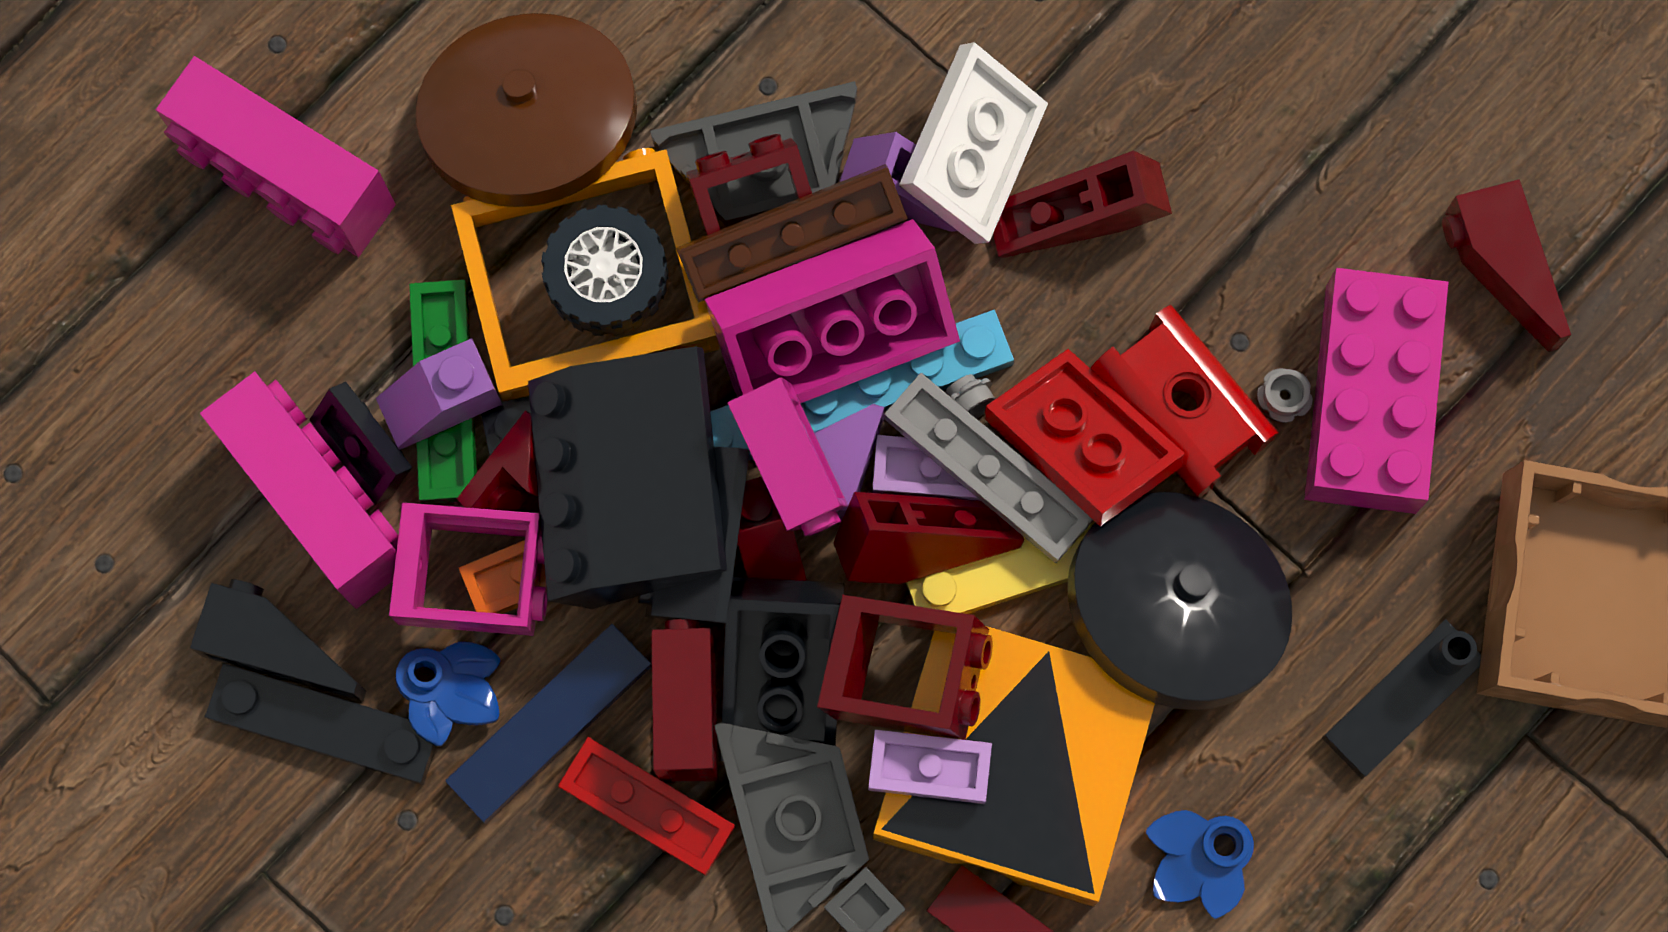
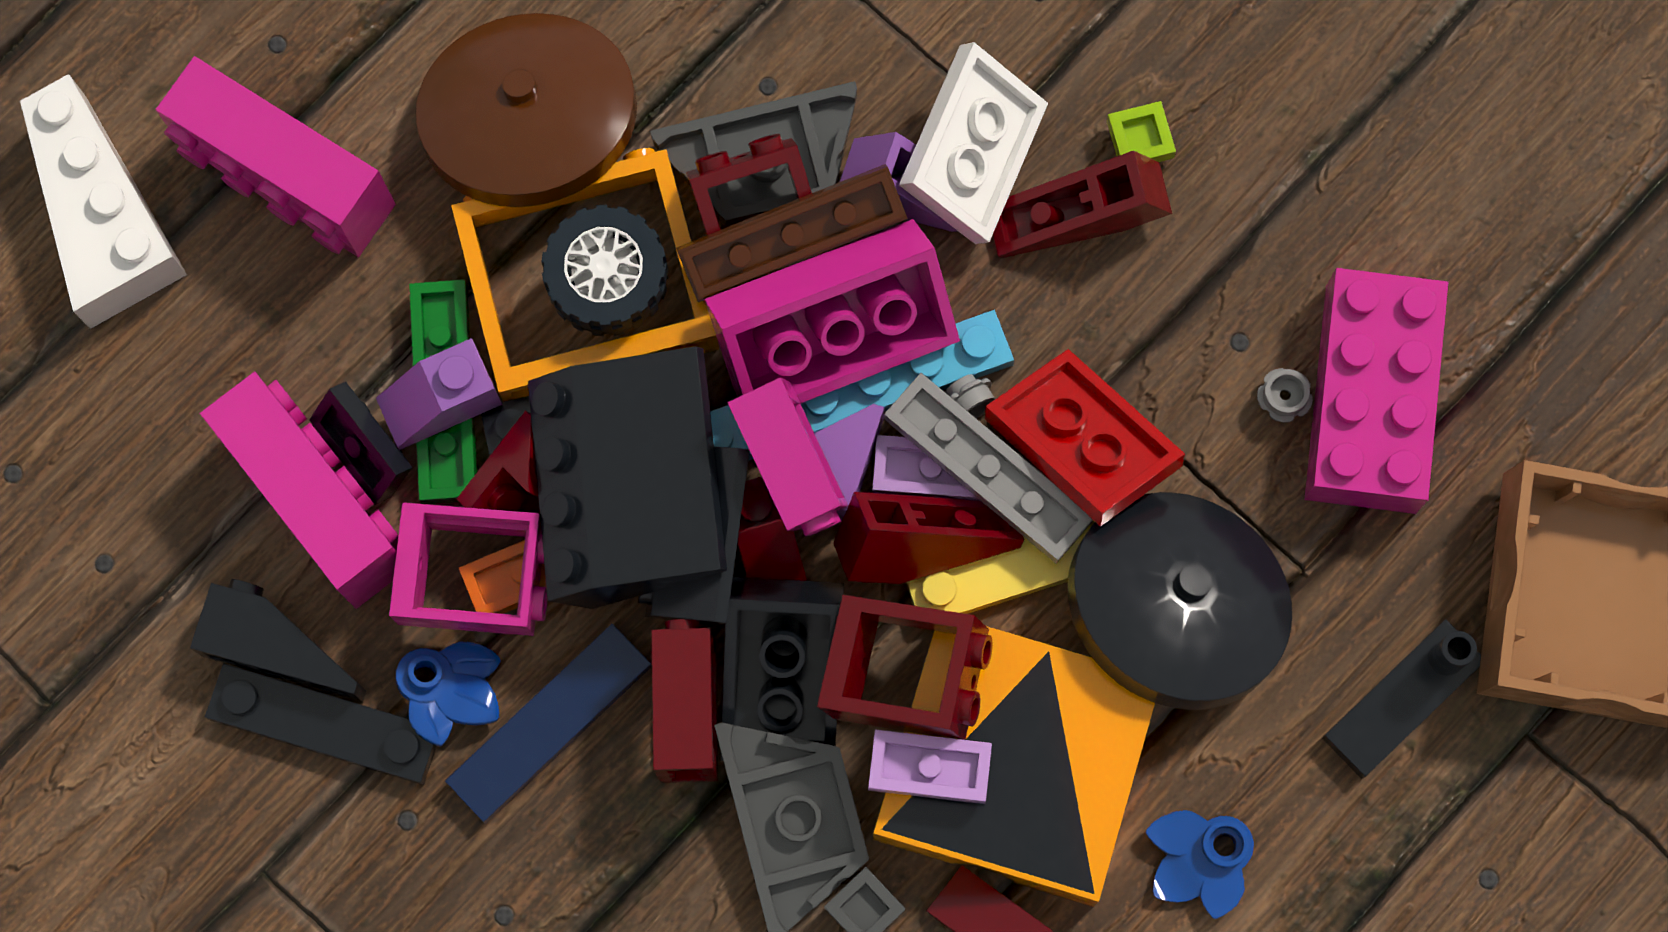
red plate [558,737,736,877] -> none
red piece [1090,305,1279,498] -> none
dark red slope [1442,179,1571,352] -> none
none -> white wedge [20,74,187,329]
none -> lime plate [1107,101,1176,162]

